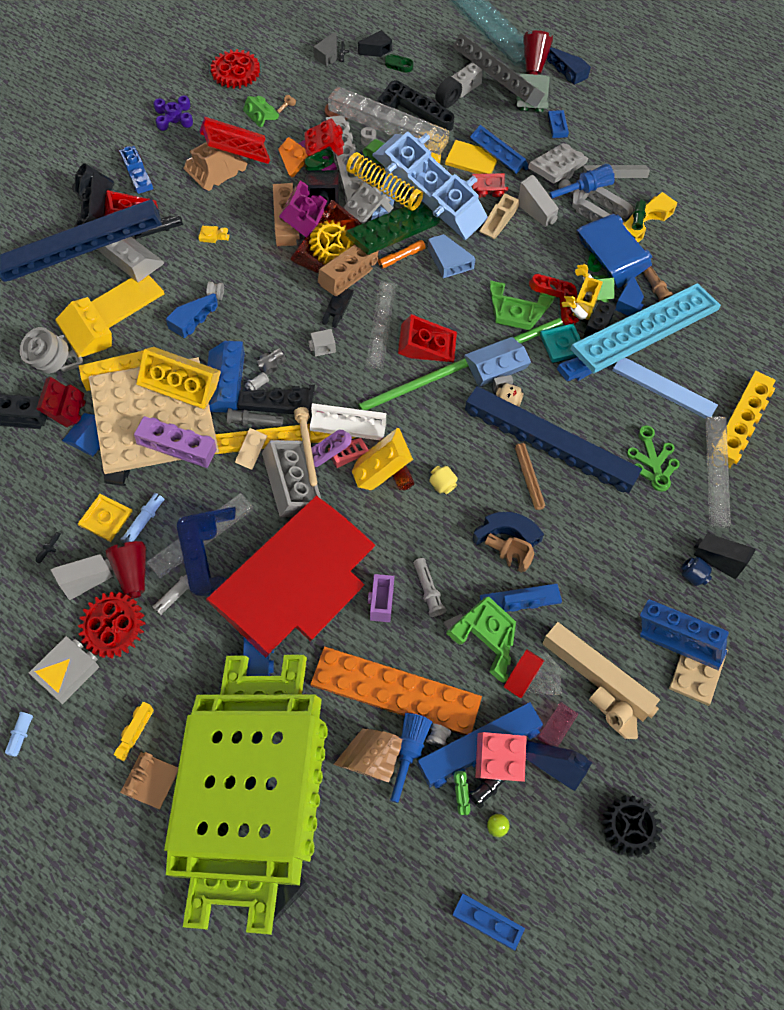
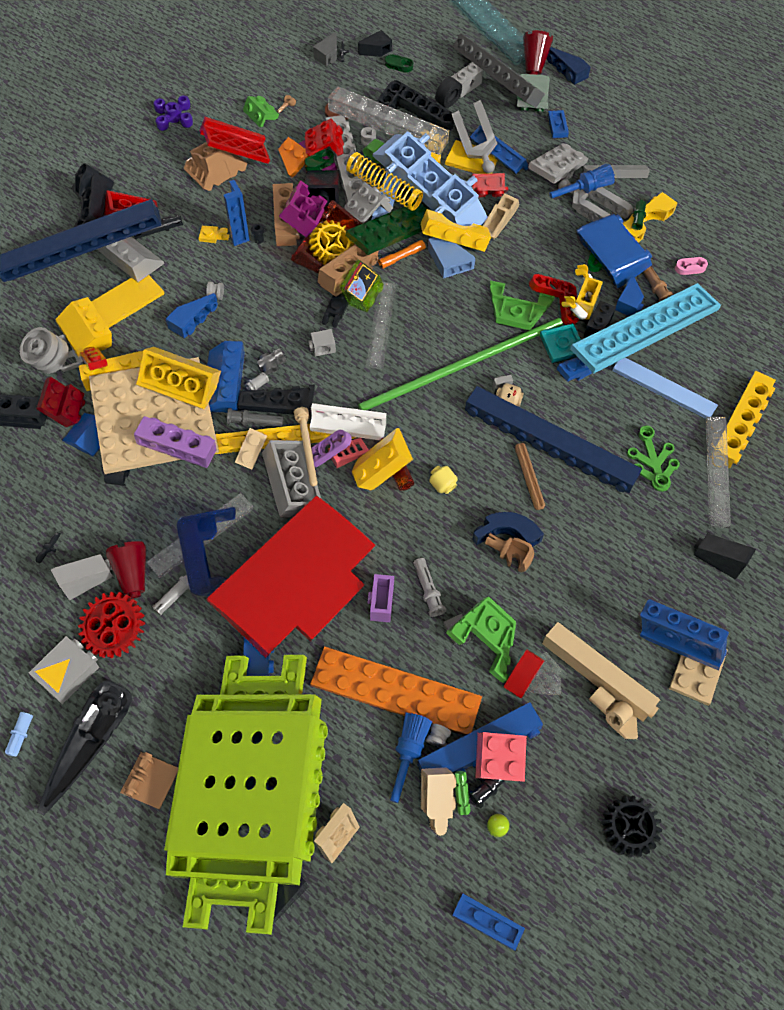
yellow tile [78,494,133,542] -> none
yellow plate [114,702,154,761] -> none
blue slope [119,146,153,194] -> none
light blue pin [120,493,164,543] -> none
red gear [211,49,260,89] -> none
medium nougat slope [333,728,403,782] -> none
red slope [398,314,457,362] -> none
medium blue slope [464,337,531,387] -> none
blue bracket [480,584,562,612] -> none
light grey slope [518,175,559,227] -> none
dark blue slope [526,741,592,791] -> none
clear pink plate [538,702,579,747] -> none
slope [592,275,614,302] -> none
dark blue head [681,557,712,586] -> none
none -> black piece [37,680,132,816]
none -> red plate [80,347,108,371]
none -> blue fence [224,180,250,246]
none -> black pin [251,224,264,244]
none -> tan plate [314,803,360,863]
none -> slope [340,259,384,312]
none -> yellow arch [421,209,491,252]
none -> tan hinge [421,768,456,836]
none -> light grey piece [452,100,497,173]
none -> bright pink beam [675,257,708,275]

